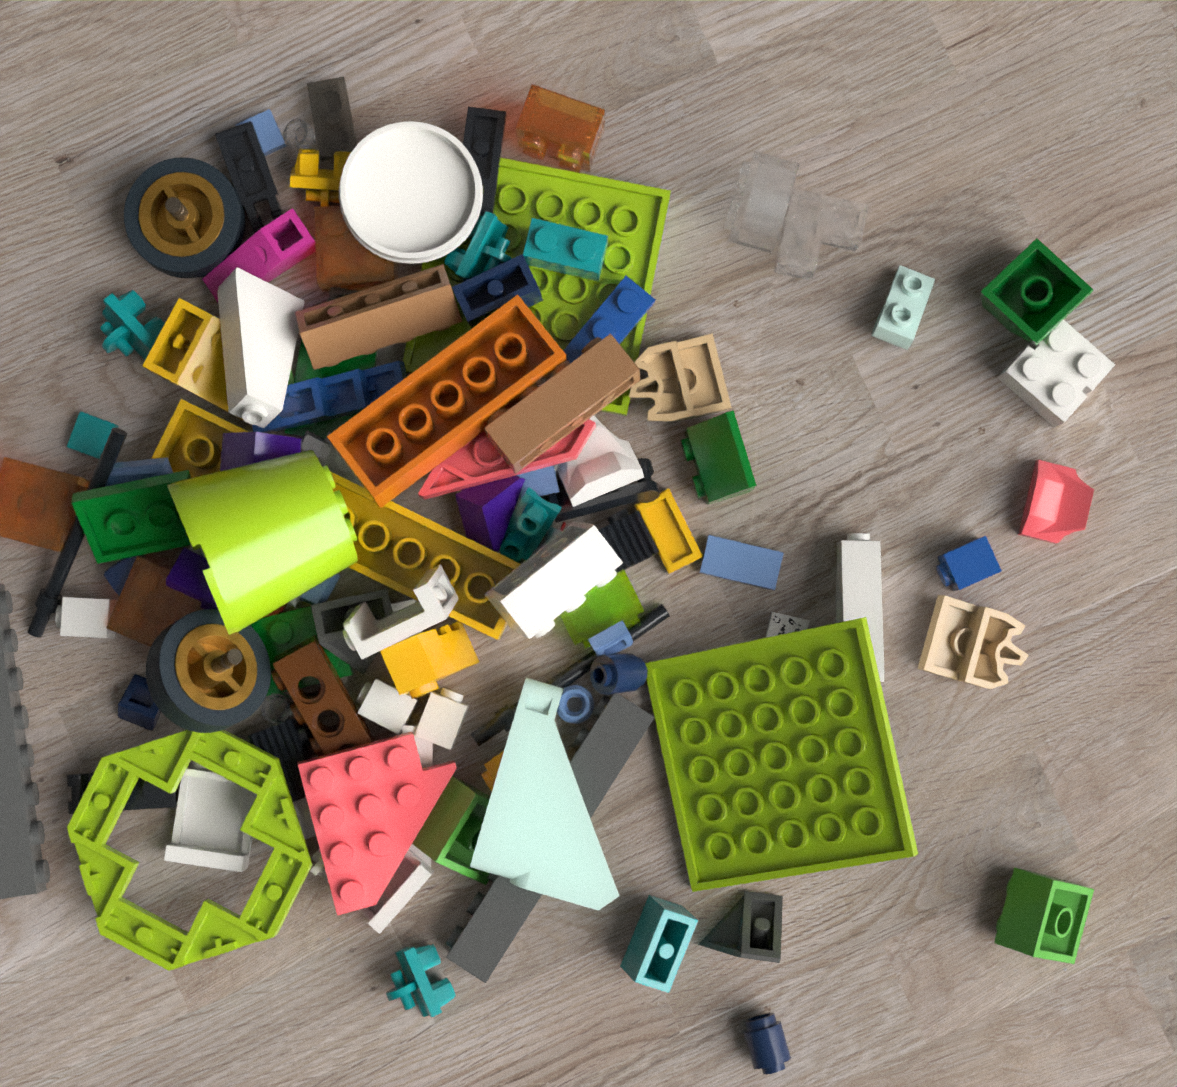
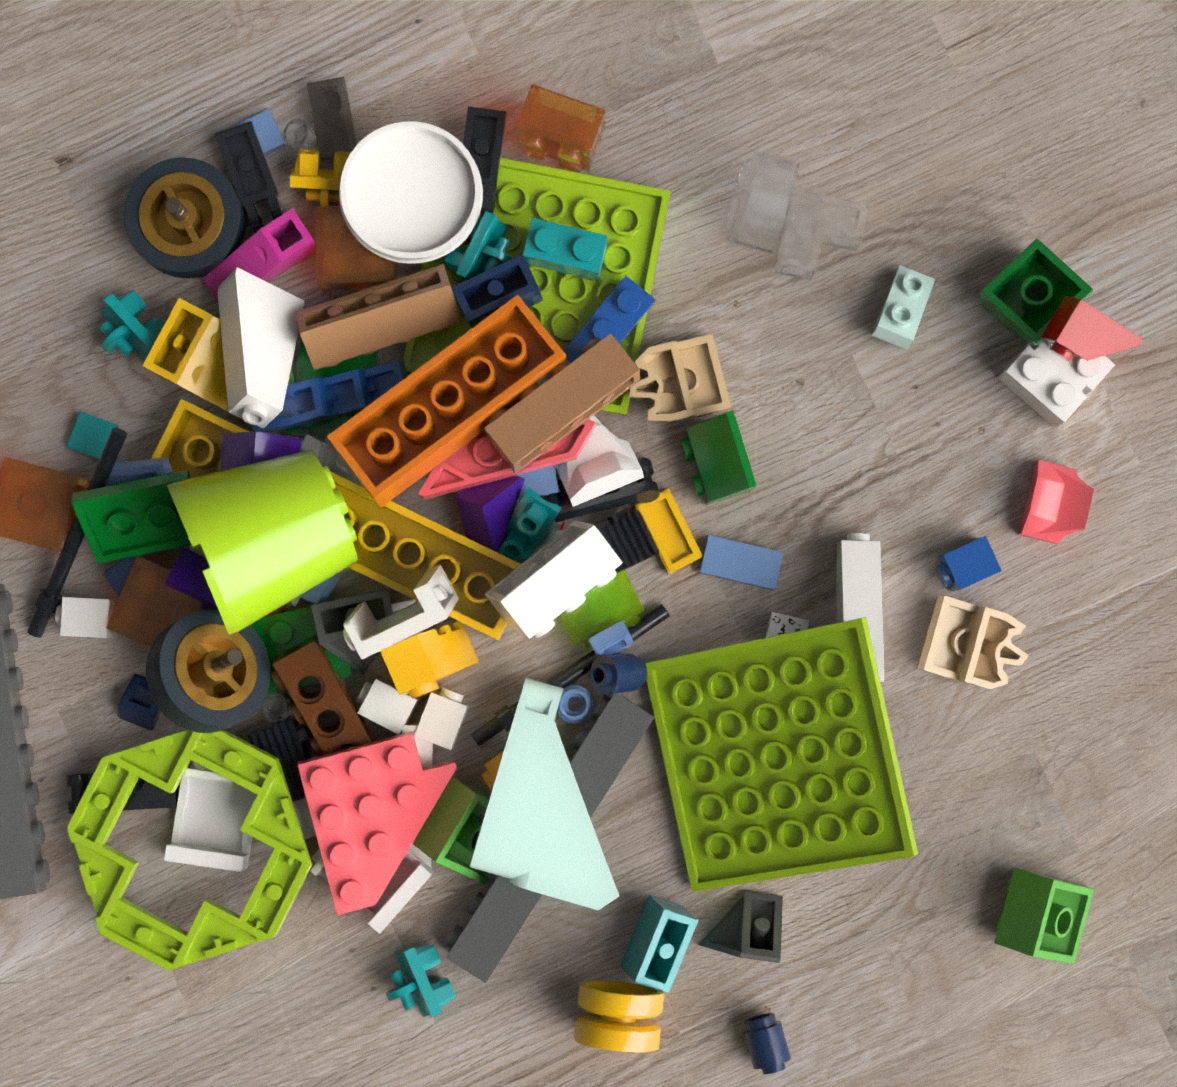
none -> yellow wheel [574,980,664,1052]
none -> slope [1041,296,1143,362]

